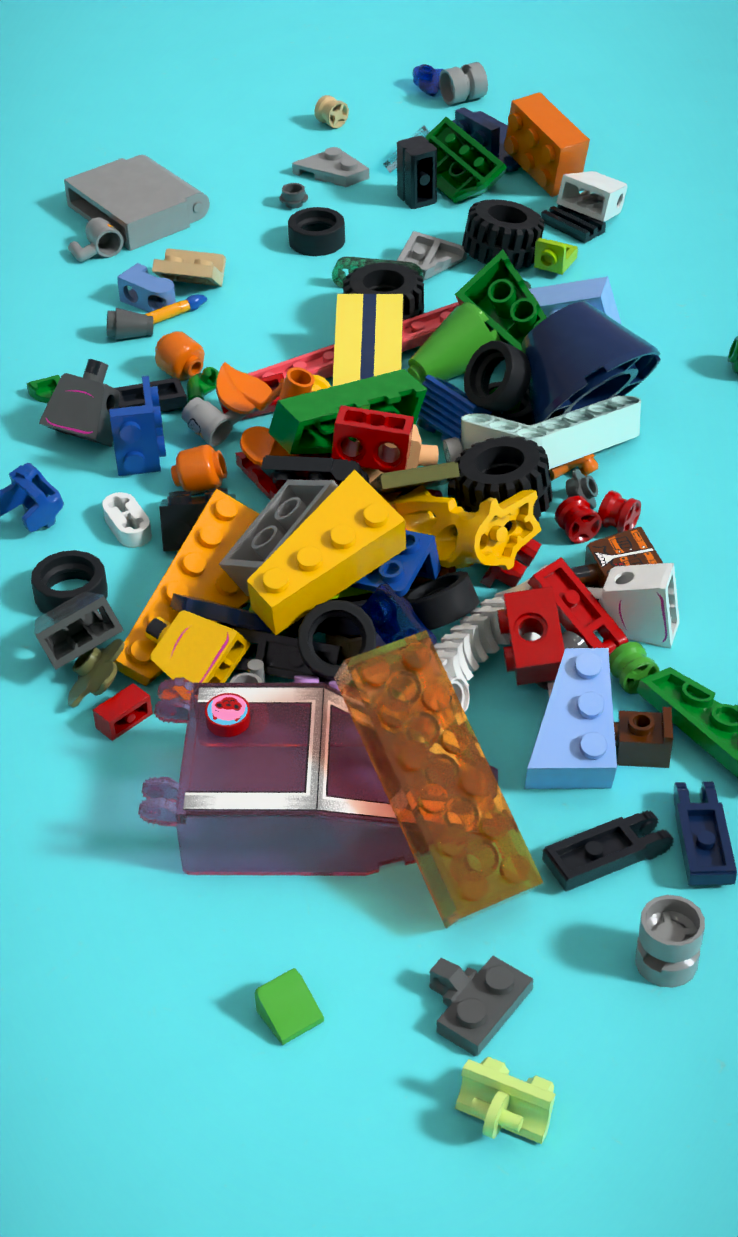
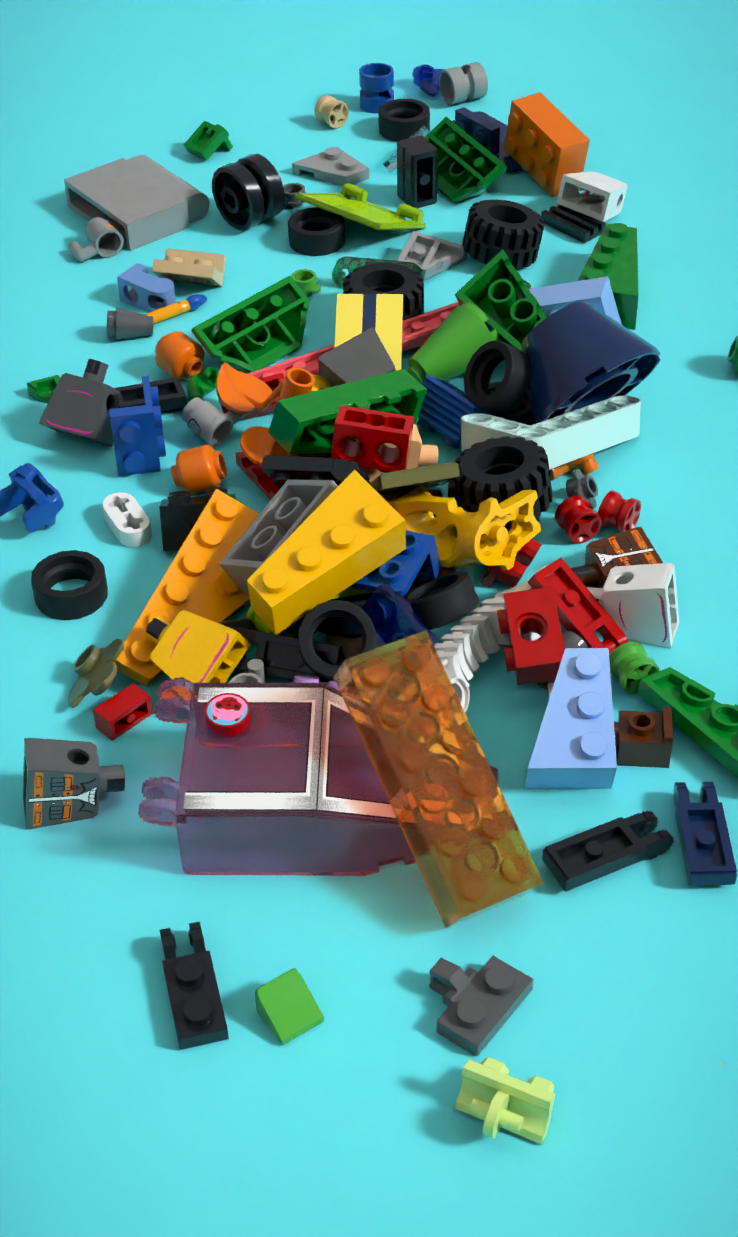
dark grey torso [34,591,124,670] -> none
dark blue tile [170,593,272,633] -> none
light grey tile [443,437,463,463] -> none
lime bracket [534,238,578,275] -> none
light grey wheel [635,895,705,988] -> none
none -> dark grey torso [23,738,125,829]
none -> black hinge [160,922,229,1050]
none -> green bracket [183,121,233,161]
none -> green wedge [191,276,310,374]
none -> black wheel [212,154,285,230]
none -> bright green plate [291,269,321,297]
none -> lime window [295,183,426,230]
none -> dark grey torso [318,327,396,387]
none -> blue wheel [359,63,394,113]
none -> black tyre [378,99,430,141]
none -> green wedge [578,223,638,330]

